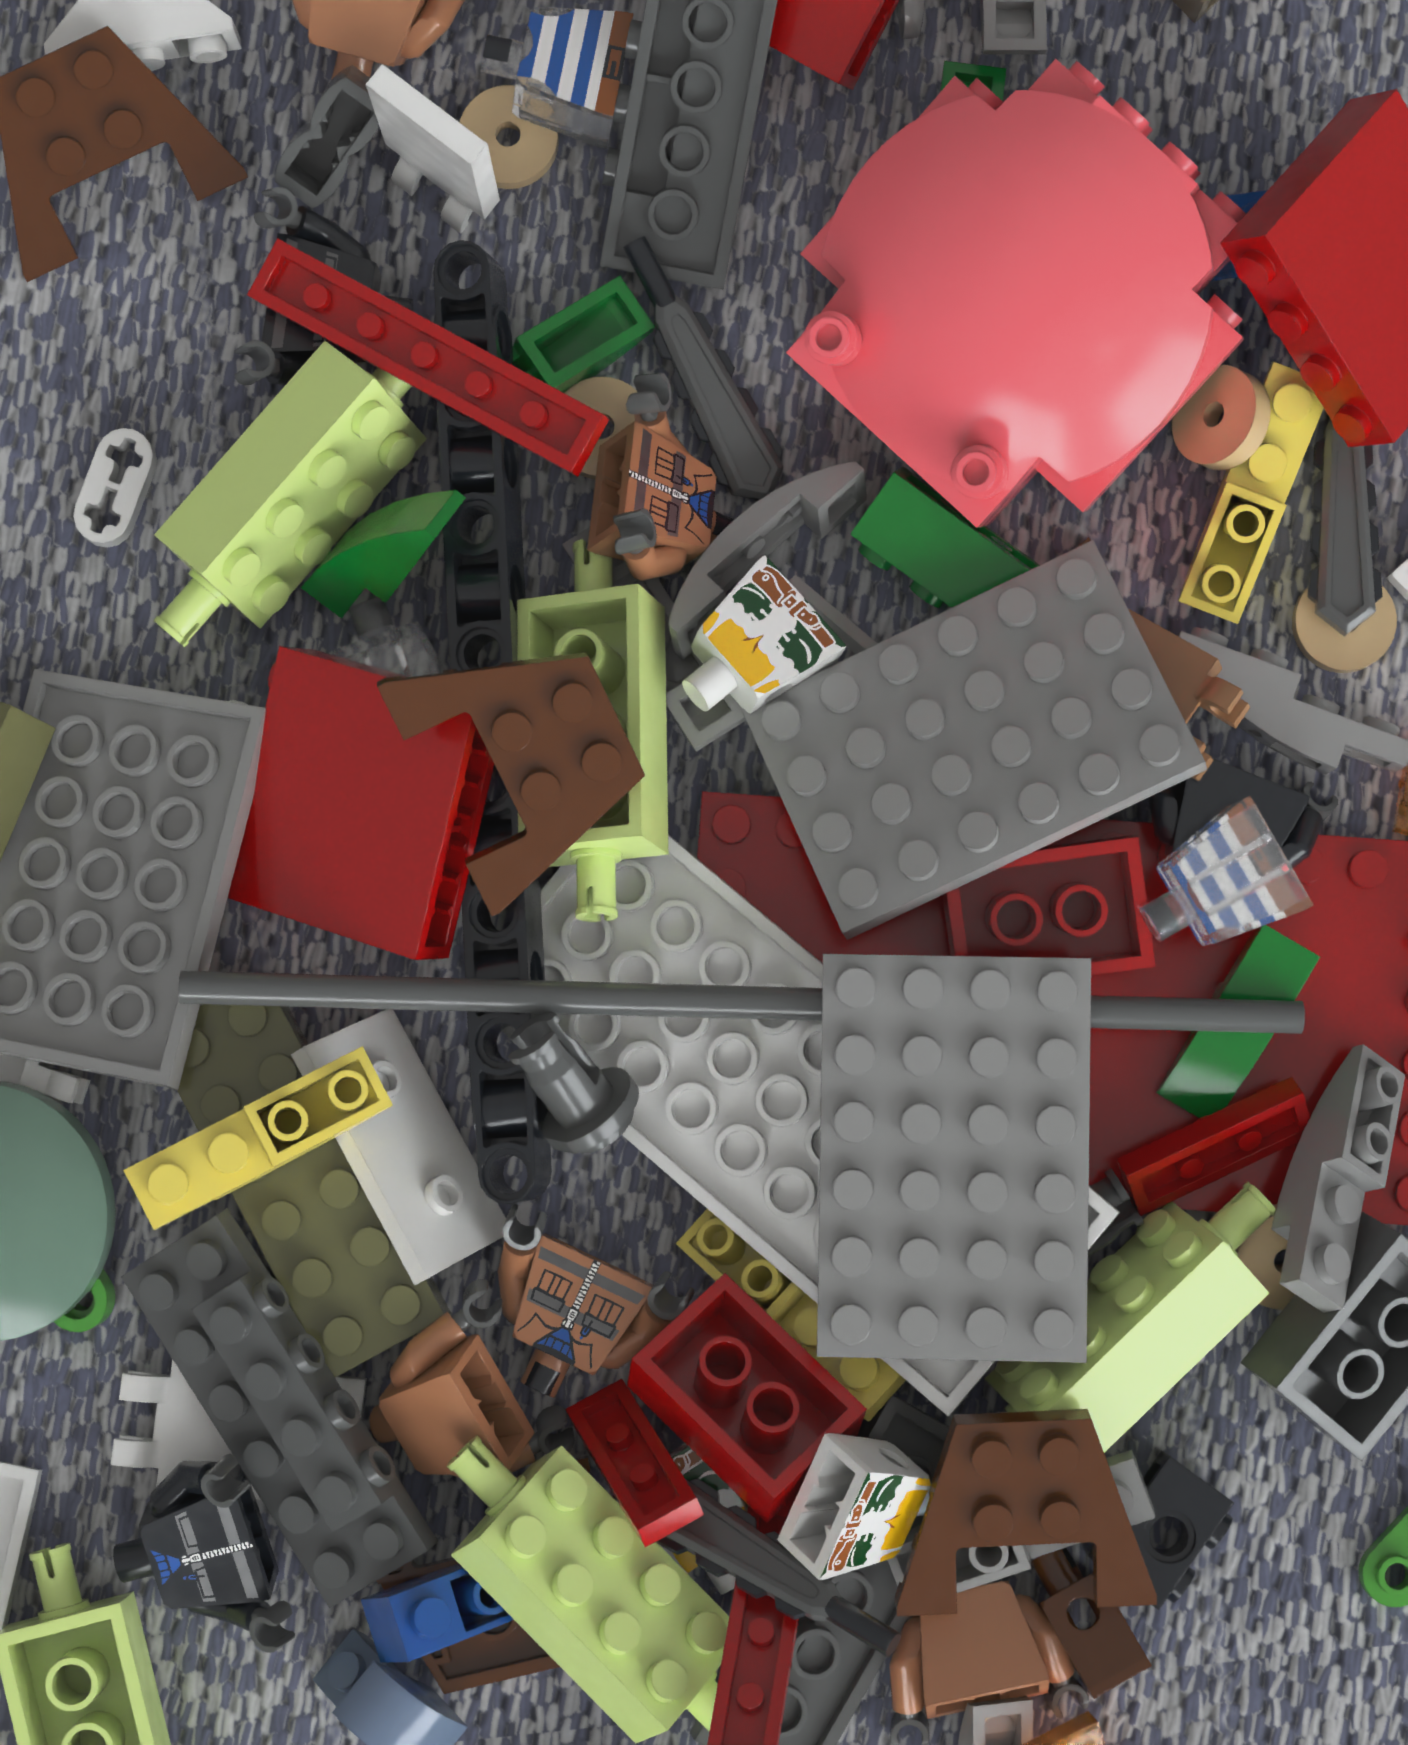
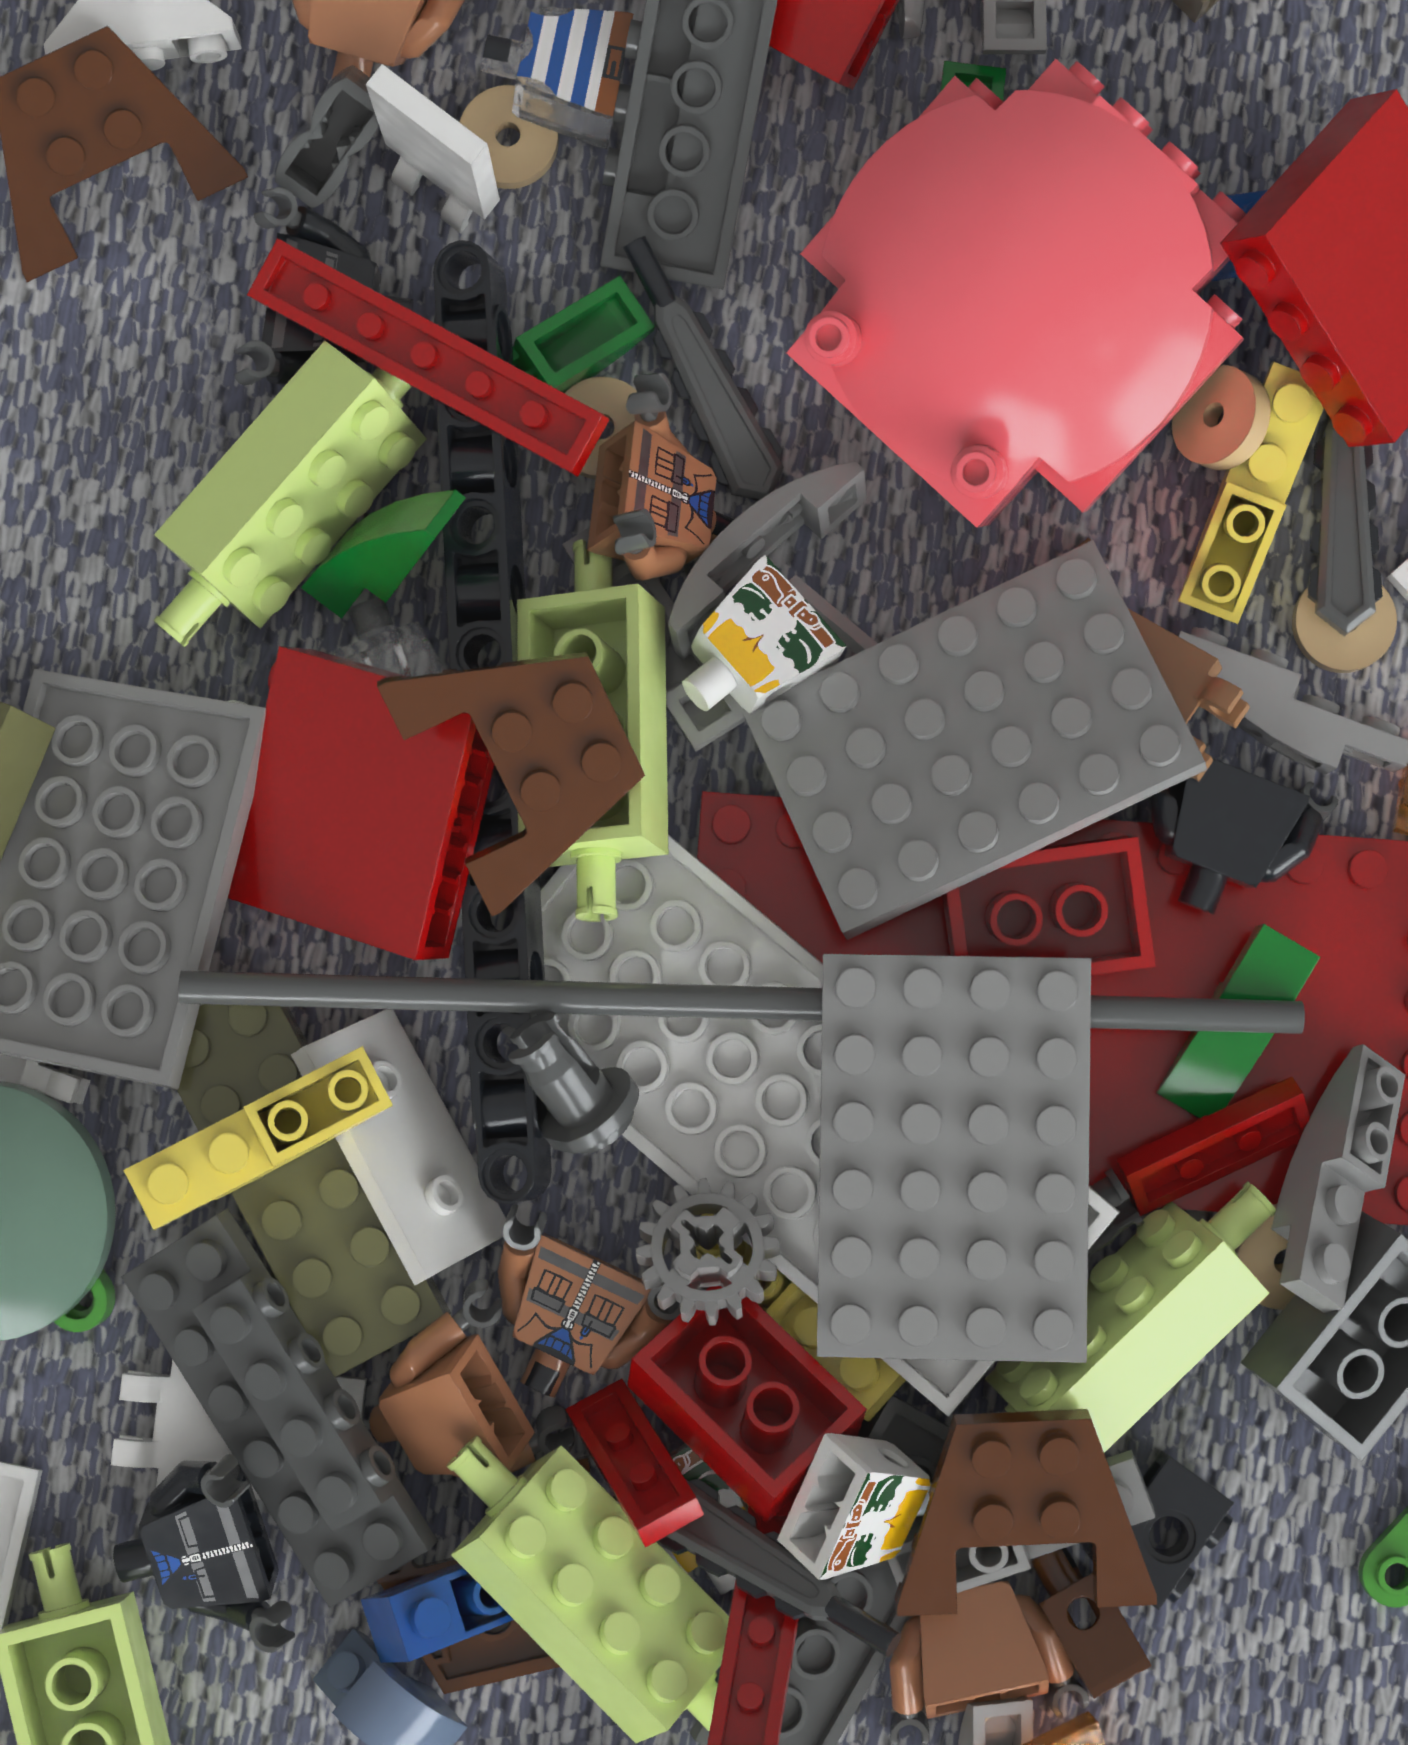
white beam [73,428,157,548] -> none
green brick [850,466,1040,608] -> none
clear torso [1140,796,1314,946] -> none
none -> light grey gear [635,1178,780,1326]

